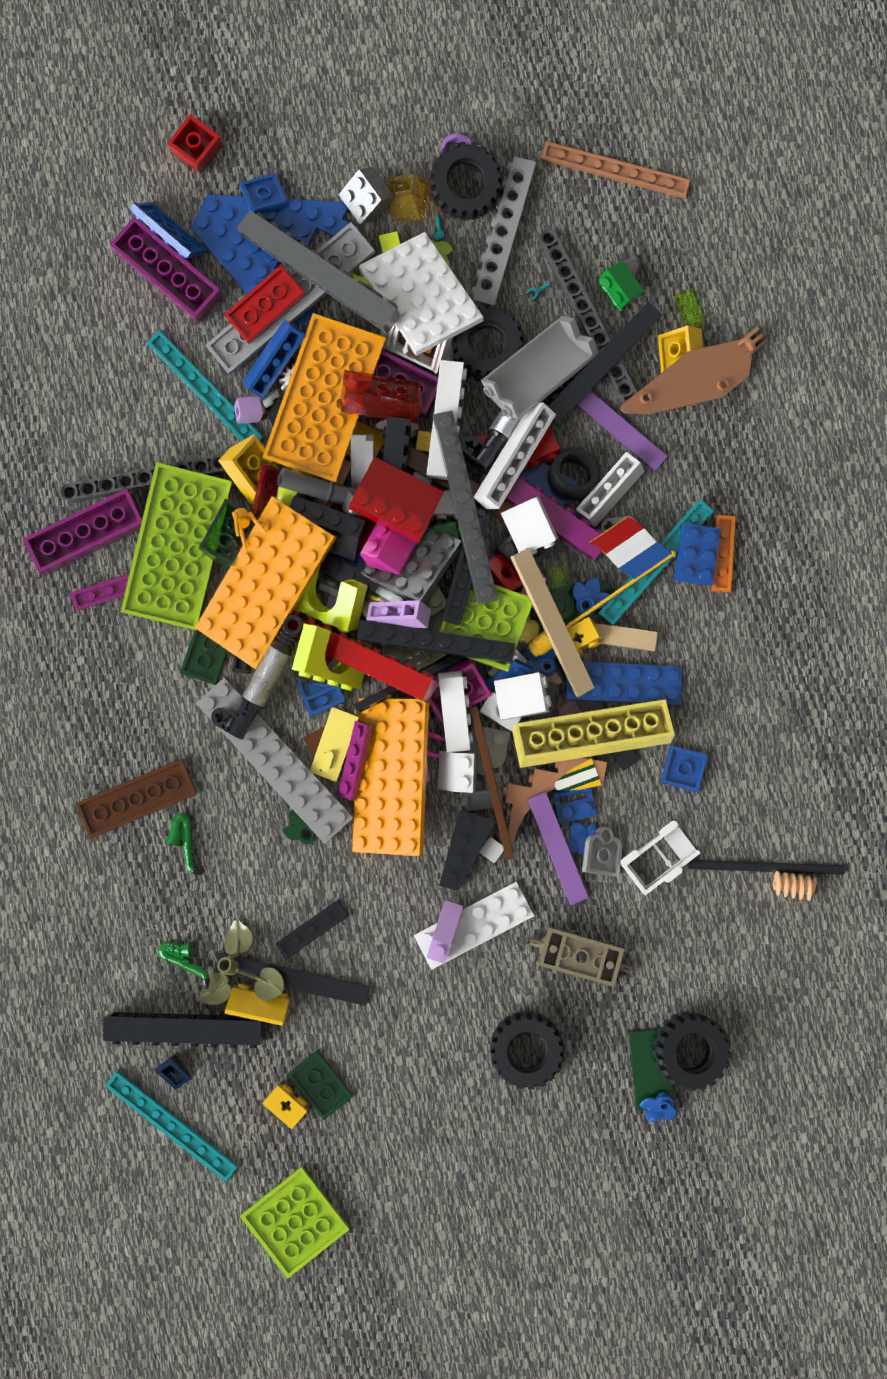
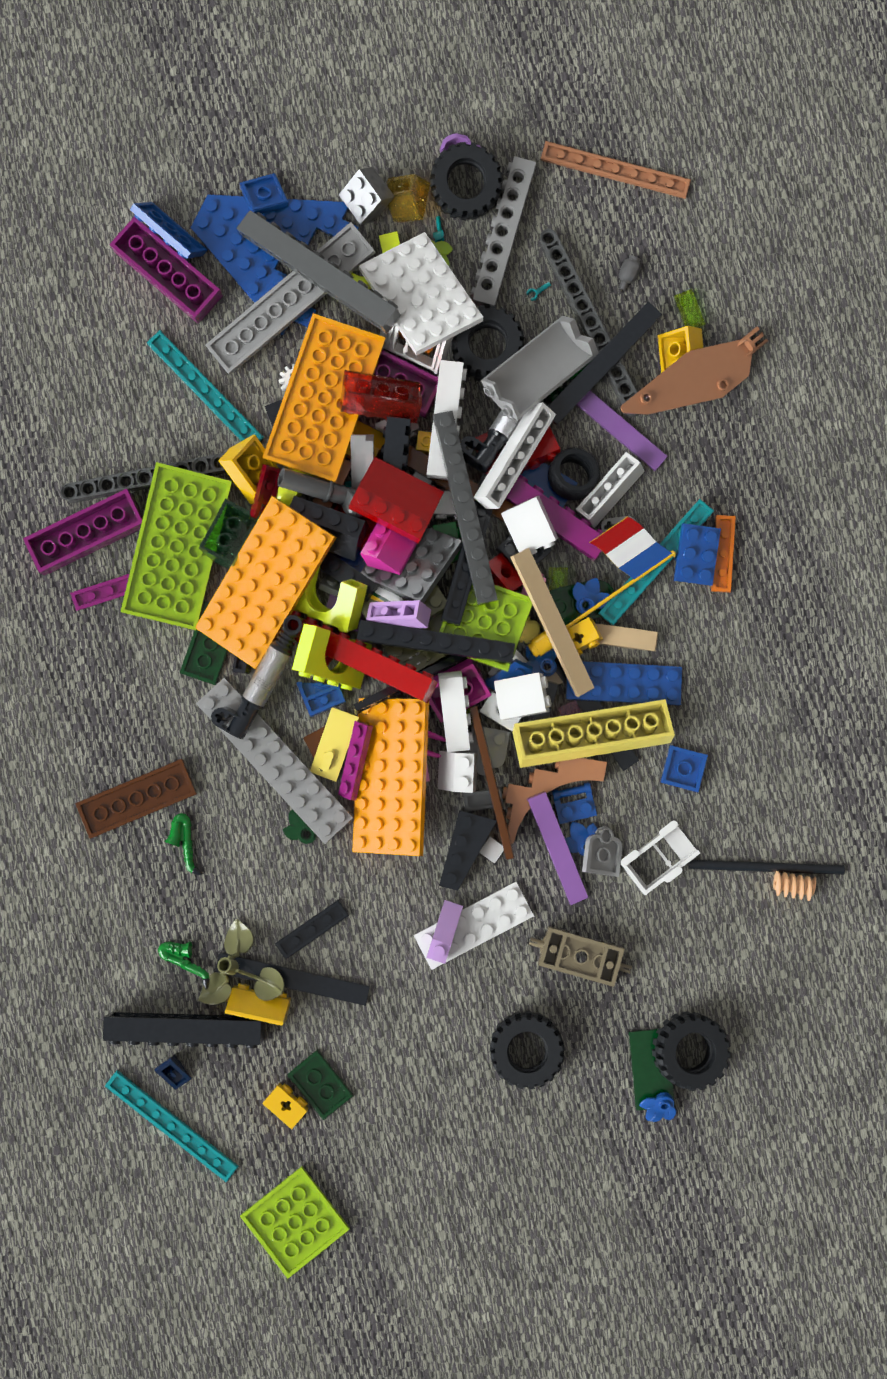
red brick [167,114,223,174] -> none
red tile [224,265,306,344] -> none
light orange plant [232,508,267,549] -> none
lavender brick [234,396,265,424] -> none
blue brick [243,319,306,398] -> none
light aqua tile [260,389,280,408] -> none
sticker [555,758,601,790] -> none
green brick [598,260,644,313] -> none

